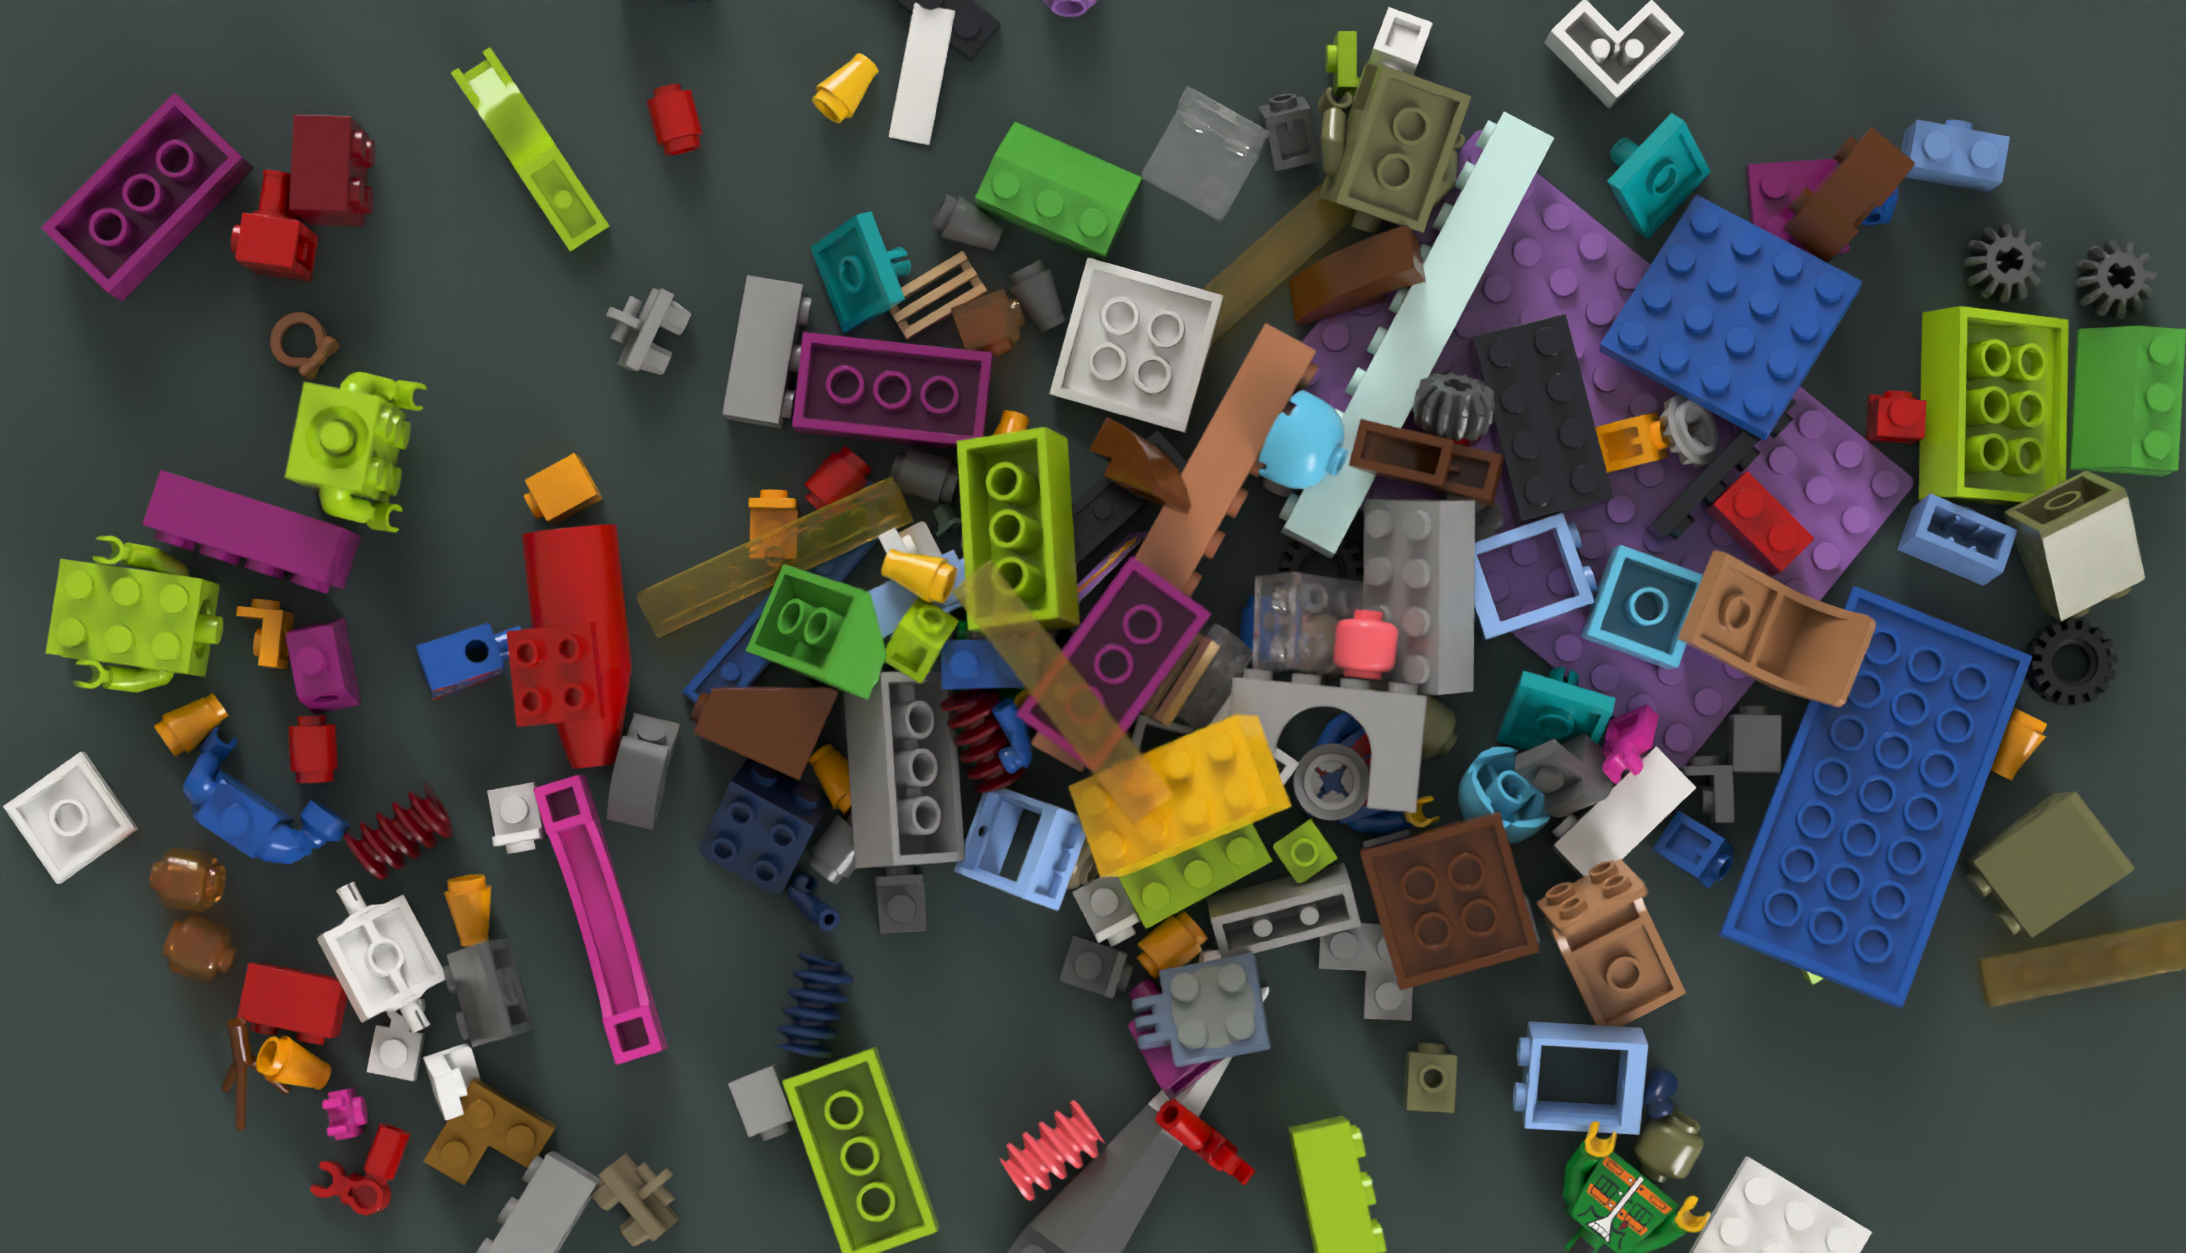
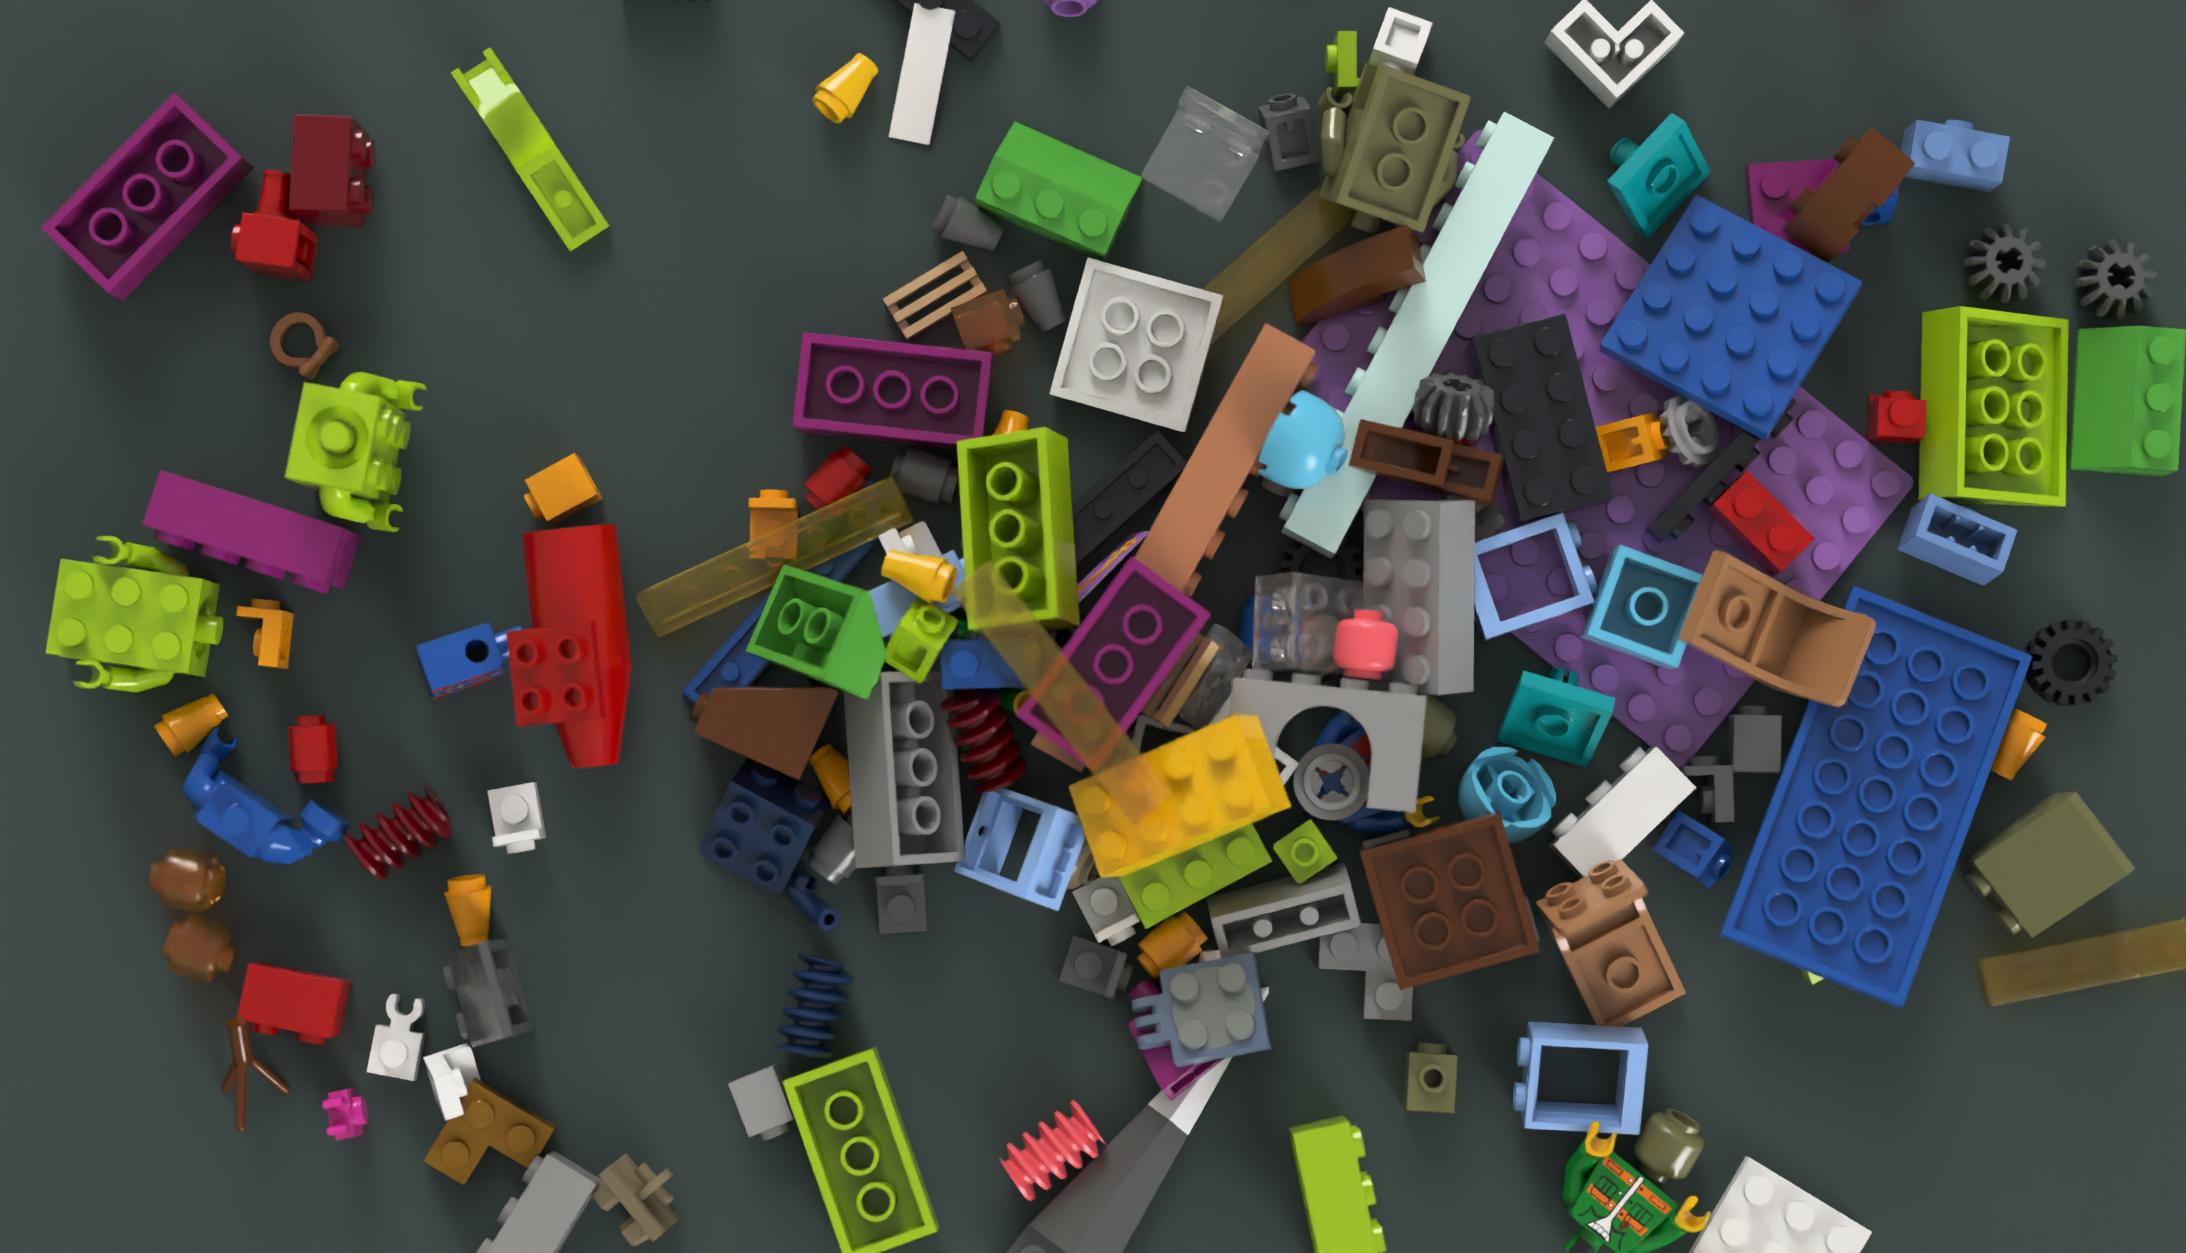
white tile [3,752,139,884] -> none
light orange cone [256,1036,331,1090] -> none
magenta torso [286,617,362,714] -> none
red bar [310,1123,411,1215] -> none
white plate [317,881,445,1034] -> none
dark pink arch [533,775,668,1065] -> none
light grey hips [606,288,691,375] -> none
dark grey brick [607,713,680,830] -> none
red brick [646,83,703,156] -> none
light grey brick [722,275,812,429] -> none
teal tile [810,211,911,334] -> none
sand green piece [933,503,962,537] -> none
blue arm [992,698,1033,773] -> none
reddish brown slope [1089,417,1191,515] -> none
red bar [1155,1098,1256,1186] -> none
dark grey brick [1515,734,1613,818] -> none
dark pink plate [1602,704,1659,784] -> none
dark blue arm [1642,1068,1678,1119] -> none
slope [2002,470,2145,621] -> none

